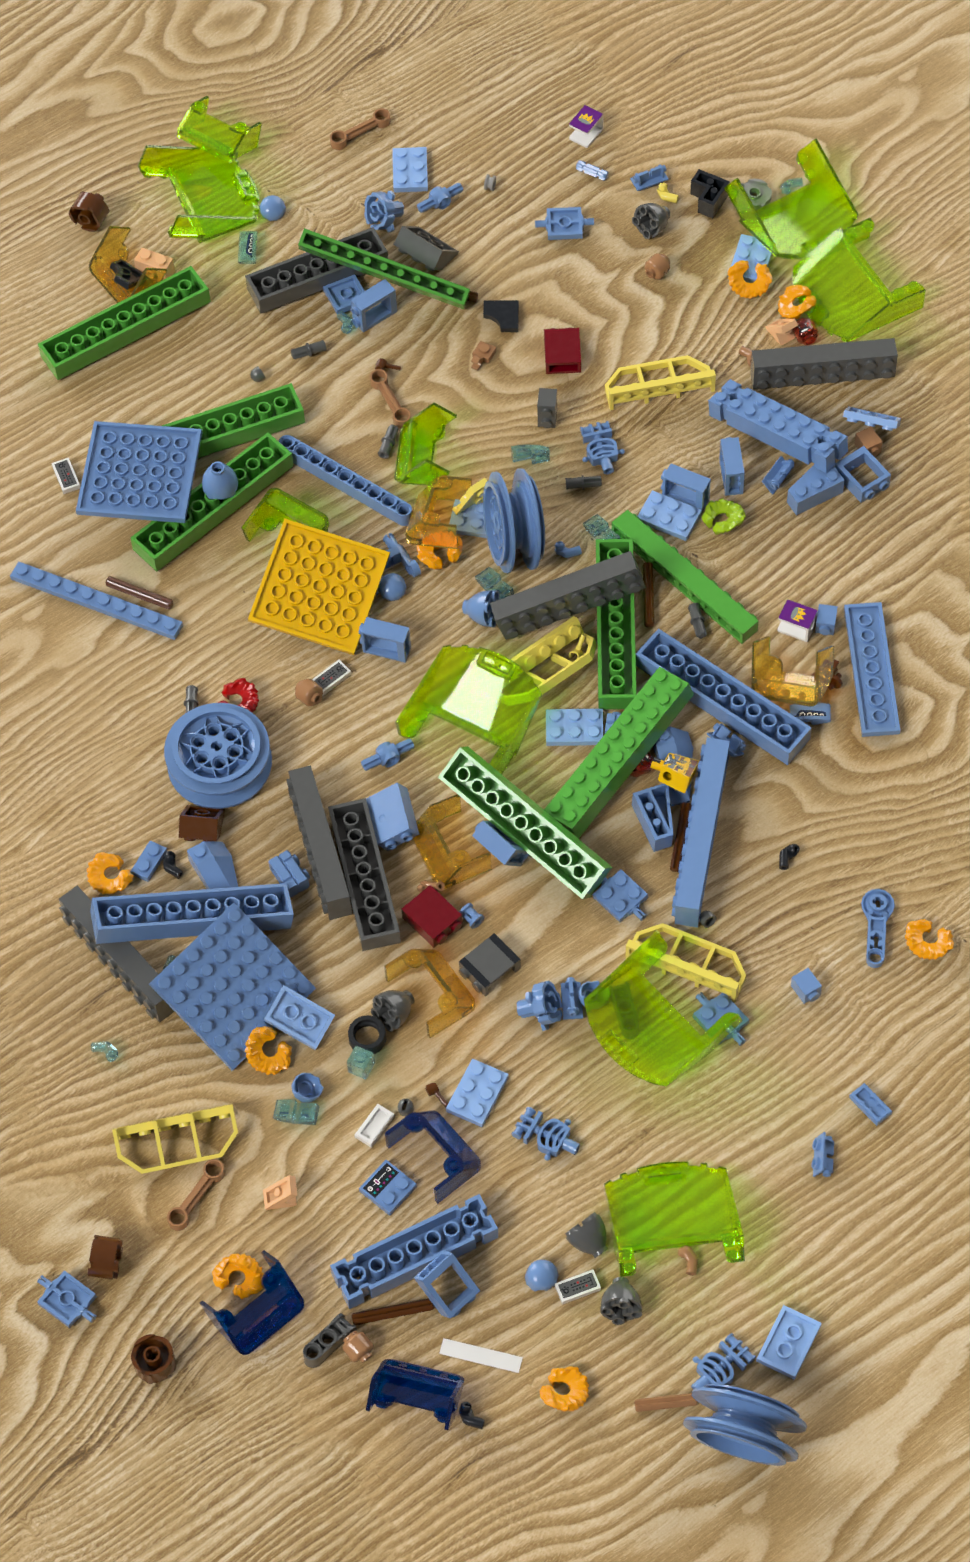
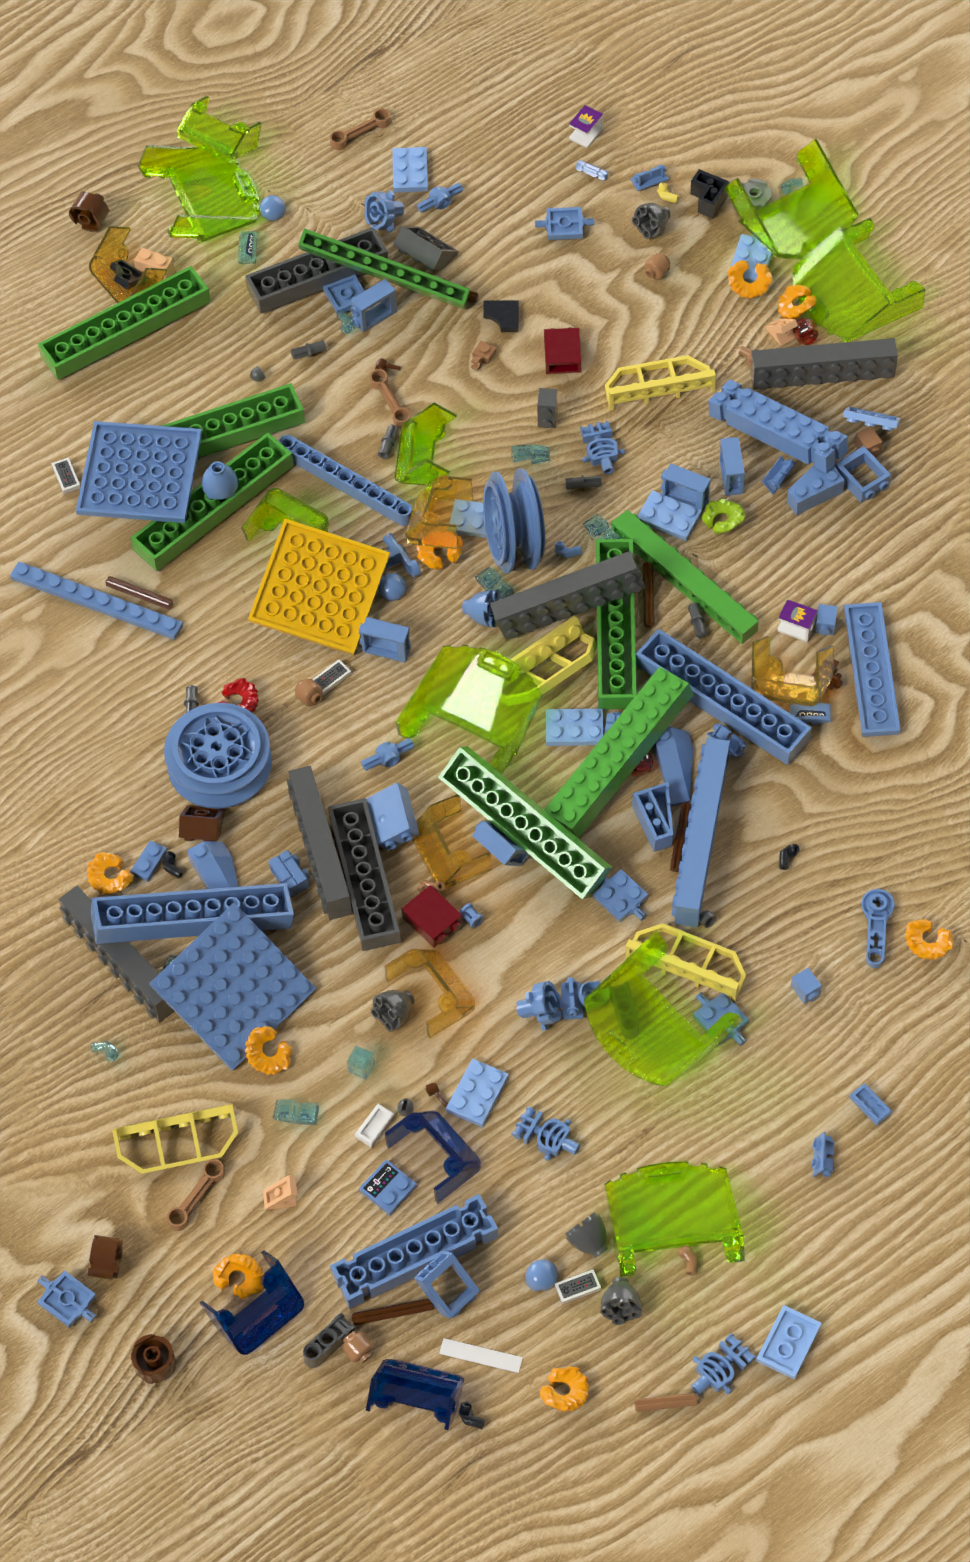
light blue plate [263,985,335,1050] -> none
medium blue hair [291,1073,324,1103] -> none
black tyre [348,1015,386,1056] -> none
light yellow wing [452,478,487,515] -> none
dark grey panel [459,933,521,997] -> none
light grey bush [484,174,496,191] -> none
light yellow hand [569,634,586,659] -> none
yellow torso [650,753,699,793] -> none
medium blue wheel [683,1384,807,1466] -> none

